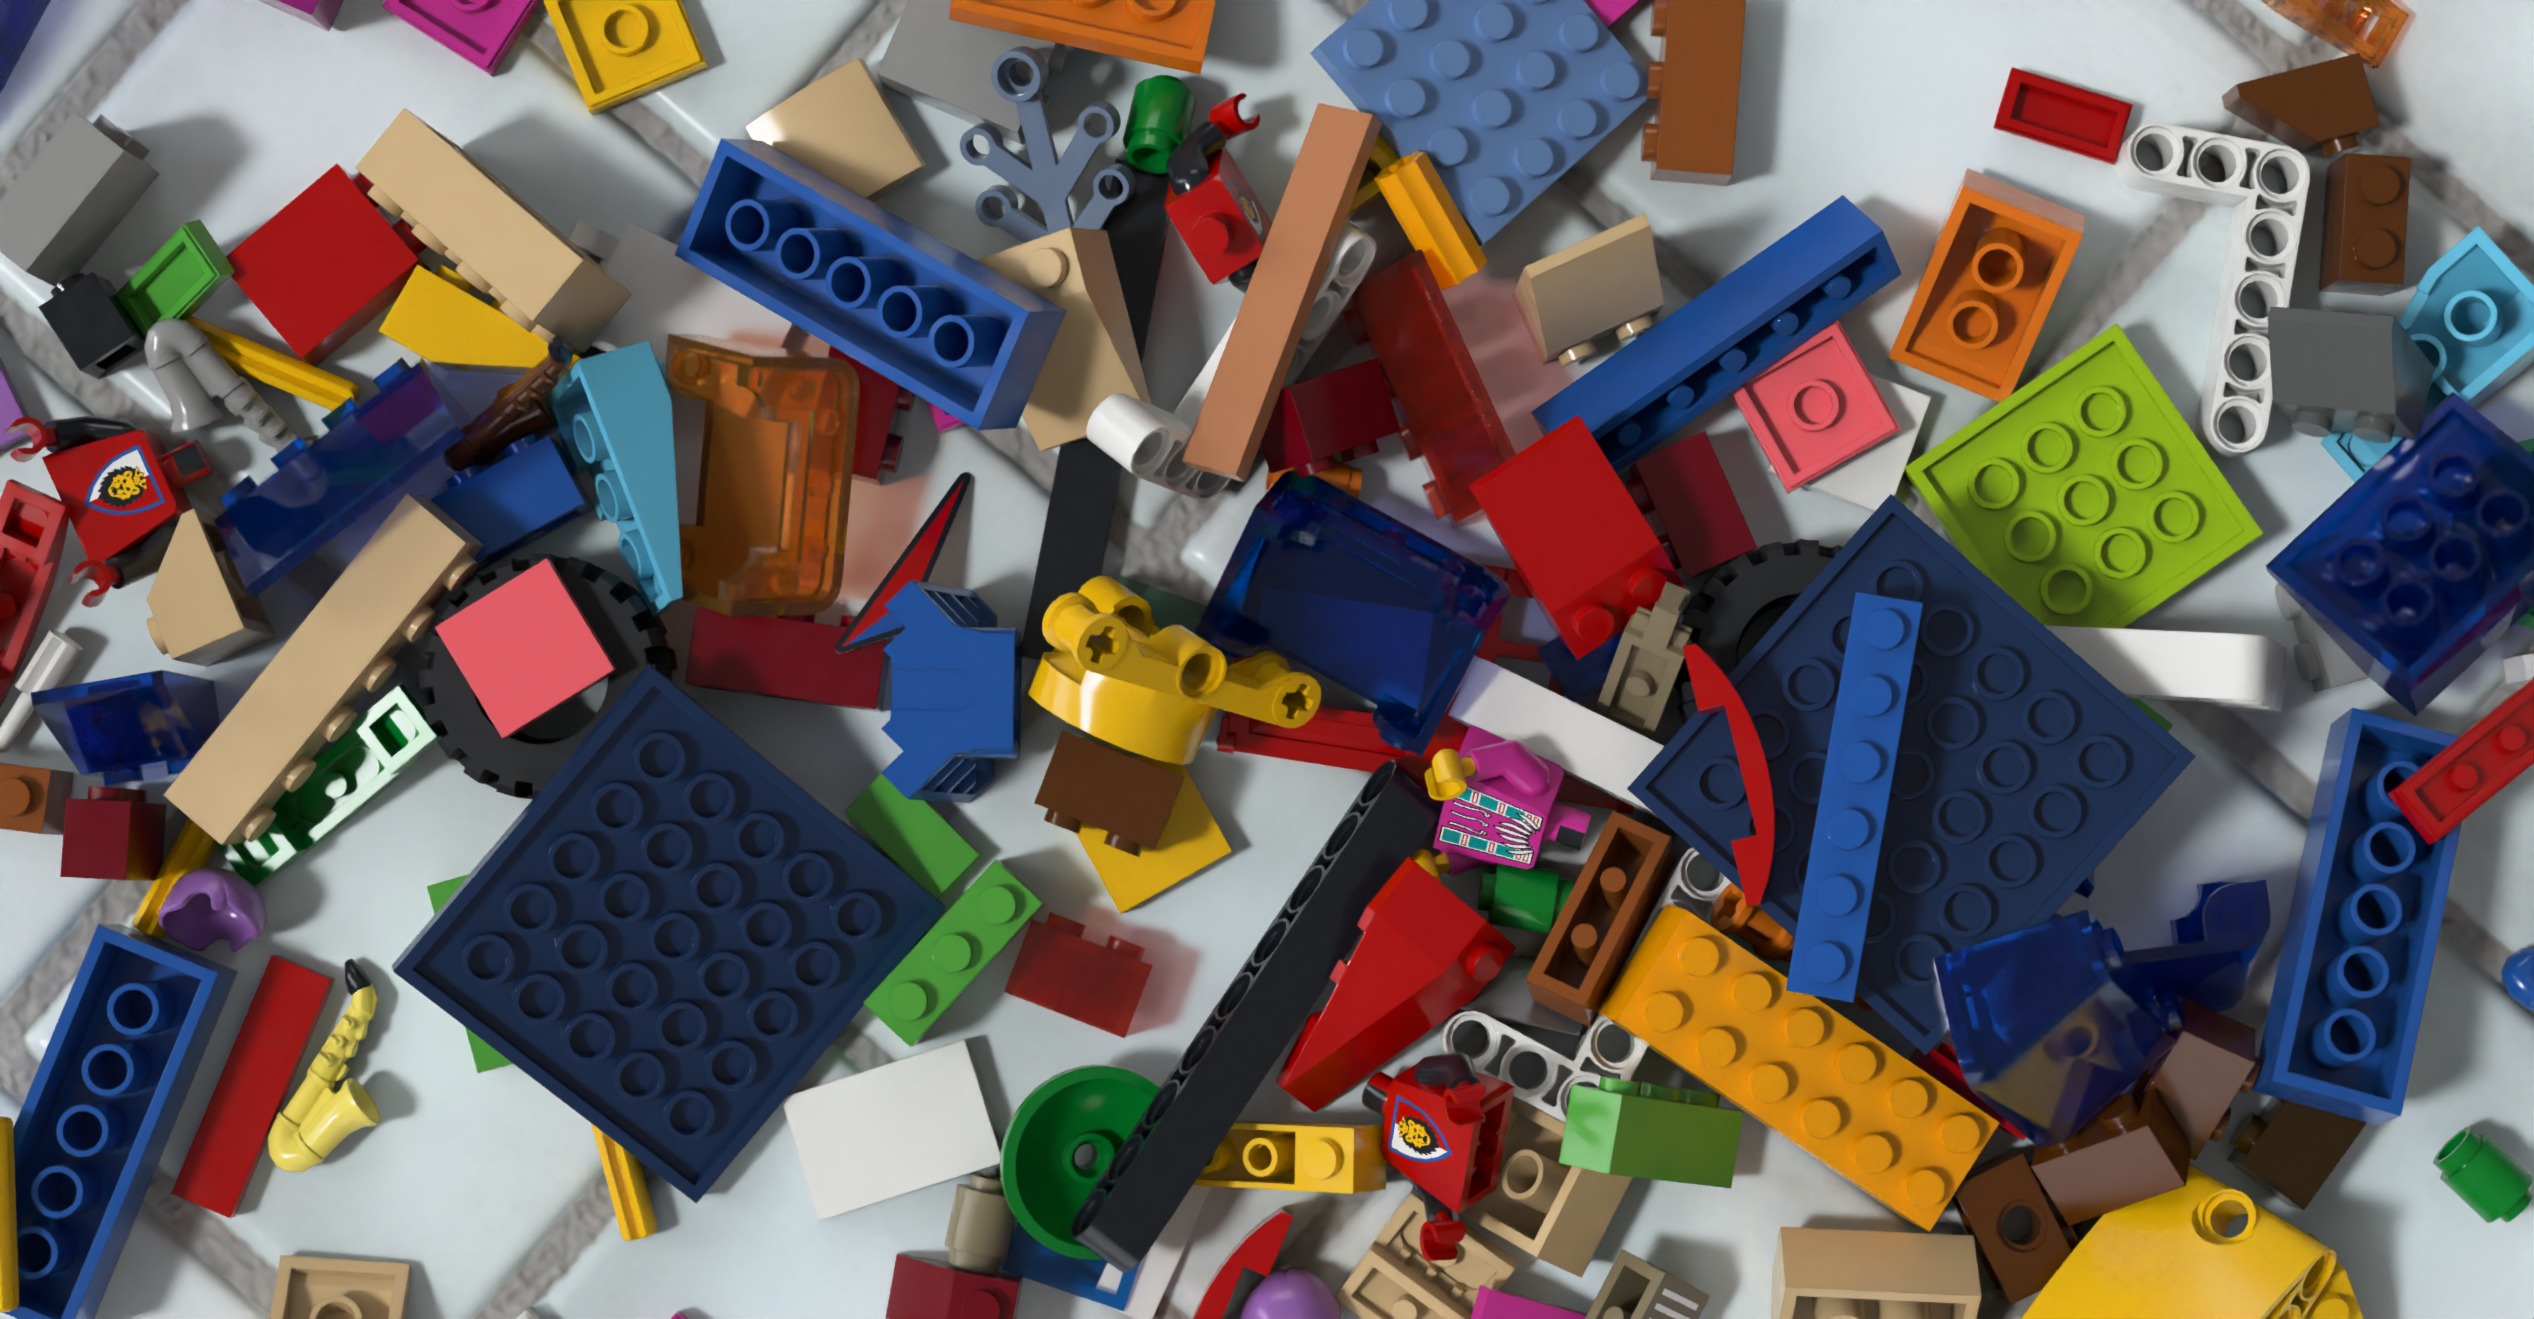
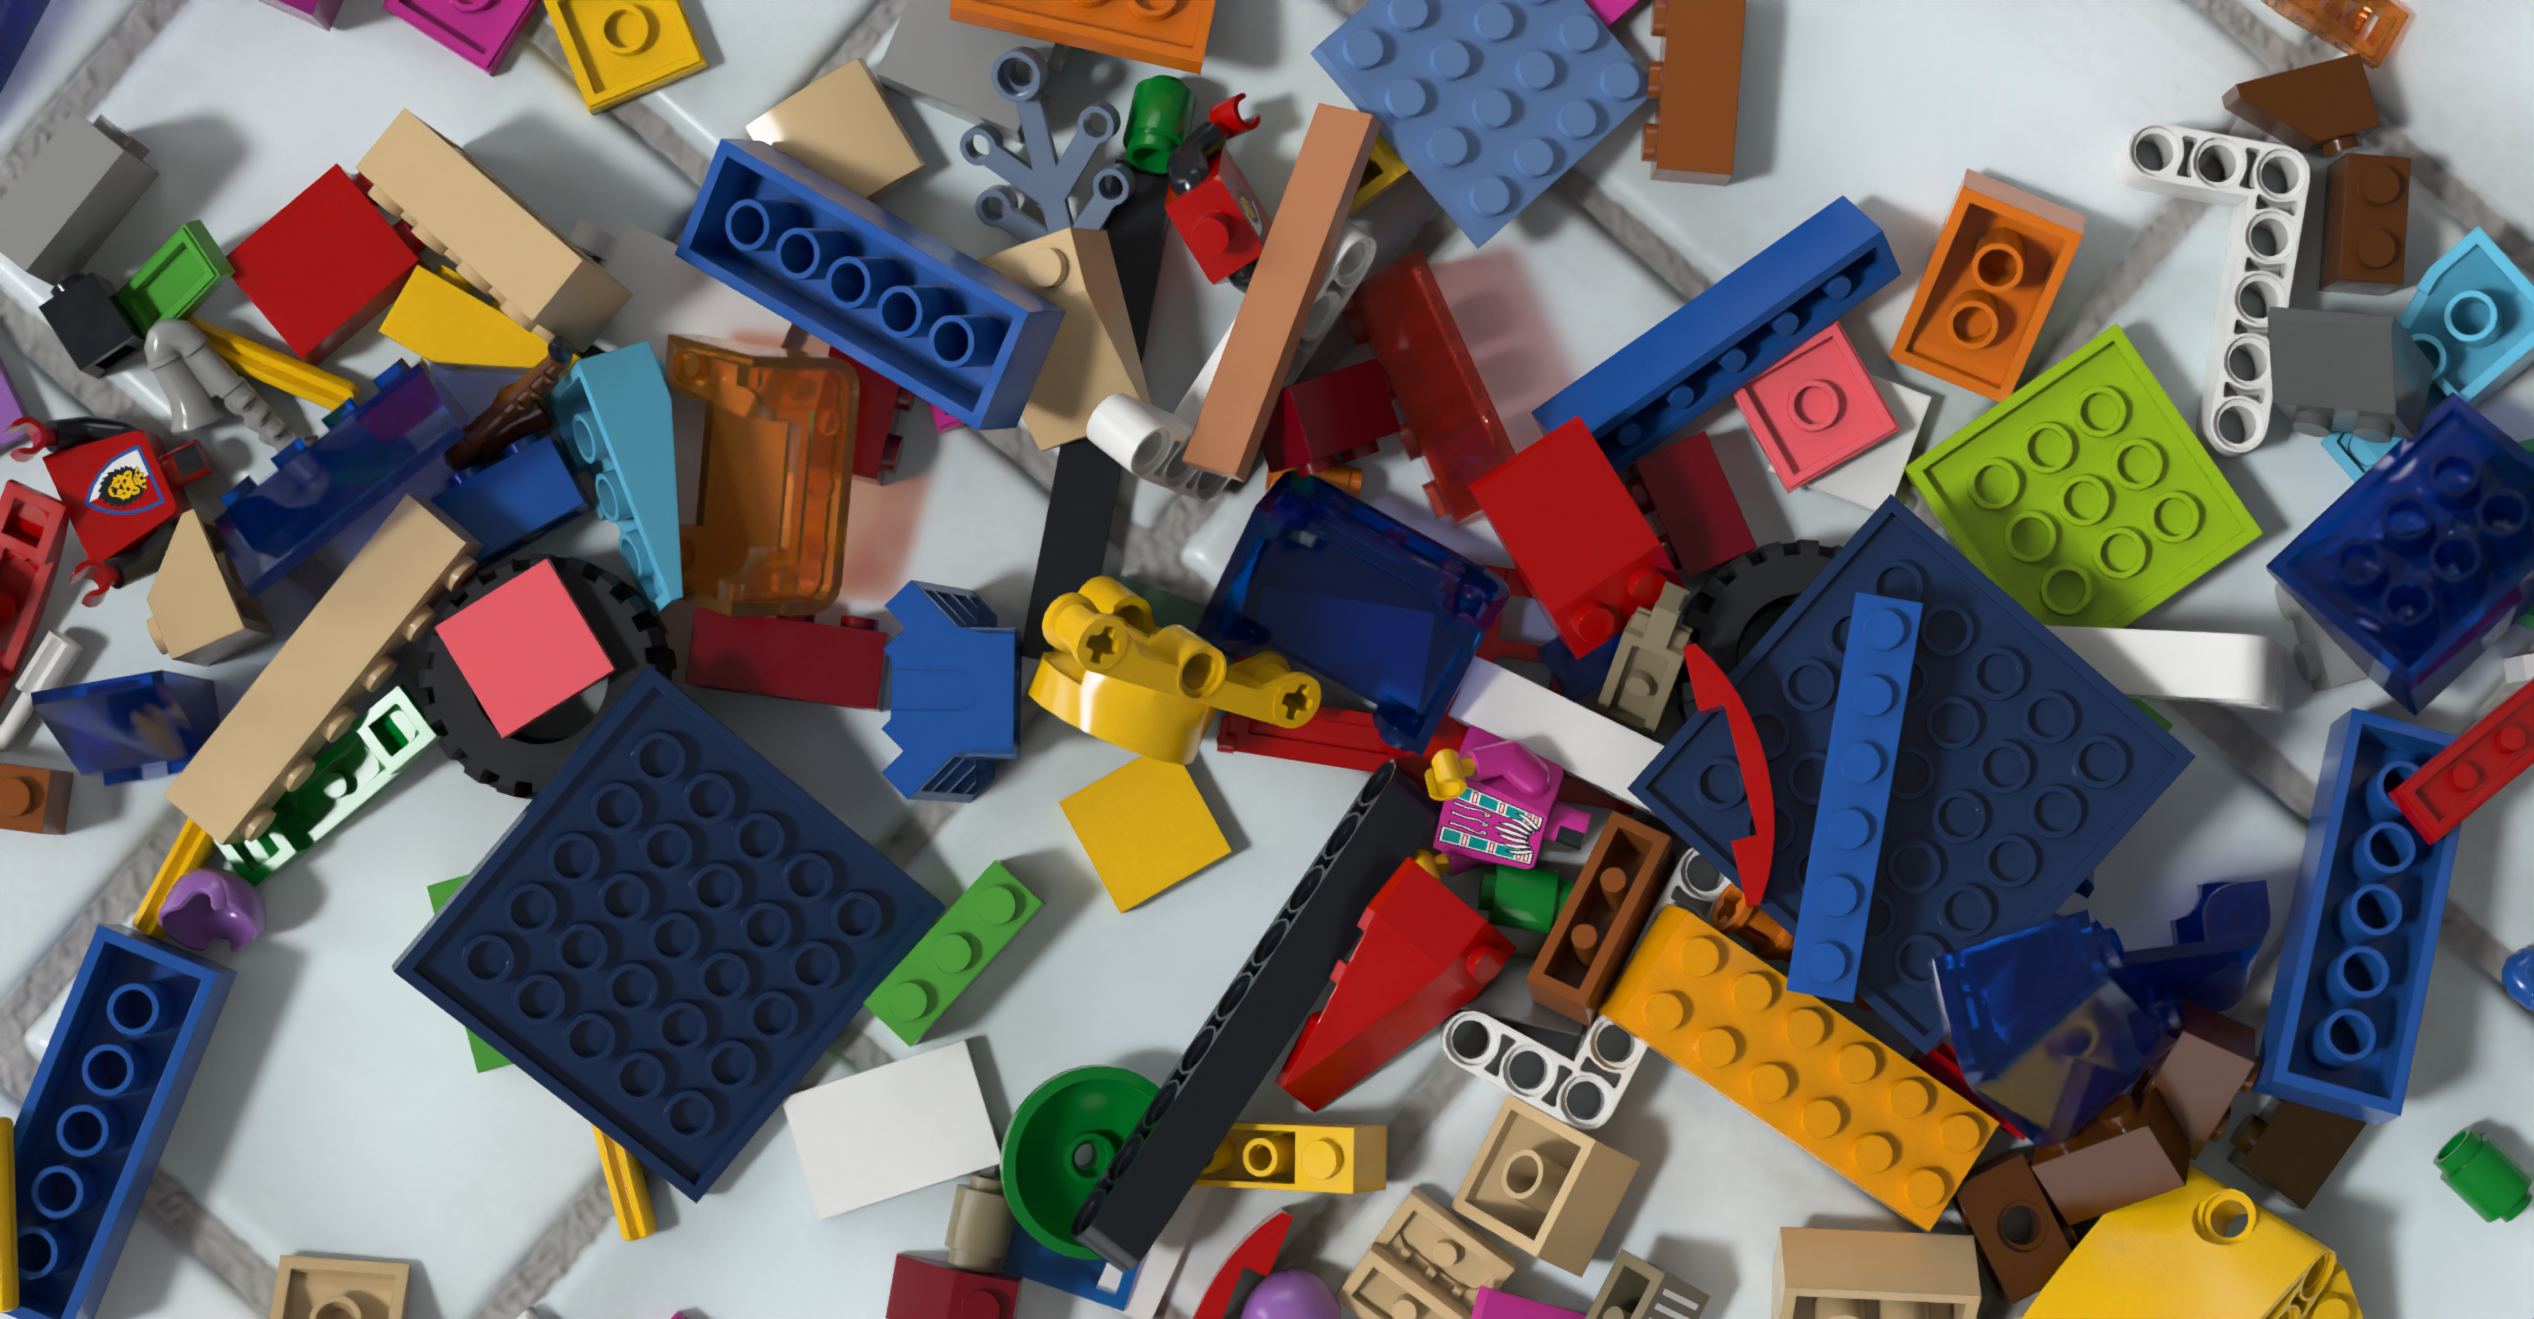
dark red brick [60,786,167,881] -> none
red tile [171,955,336,1218] -> none
light yellow piece [268,959,381,1172] -> none
sticker [835,472,971,653] -> none
bright green tile [844,773,981,899] -> none
clear red brick [1004,912,1154,1038] -> none
reddish brown brick [1034,731,1184,857] -> none
red torso [1362,1052,1515,1261] -> none
light orange axle [1374,150,1488,290] -> none
tan slope [1512,213,1664,367] -> none
bright green brick [1559,1076,1744,1188] -> none
red tile [1993,67,2133,165] -> none

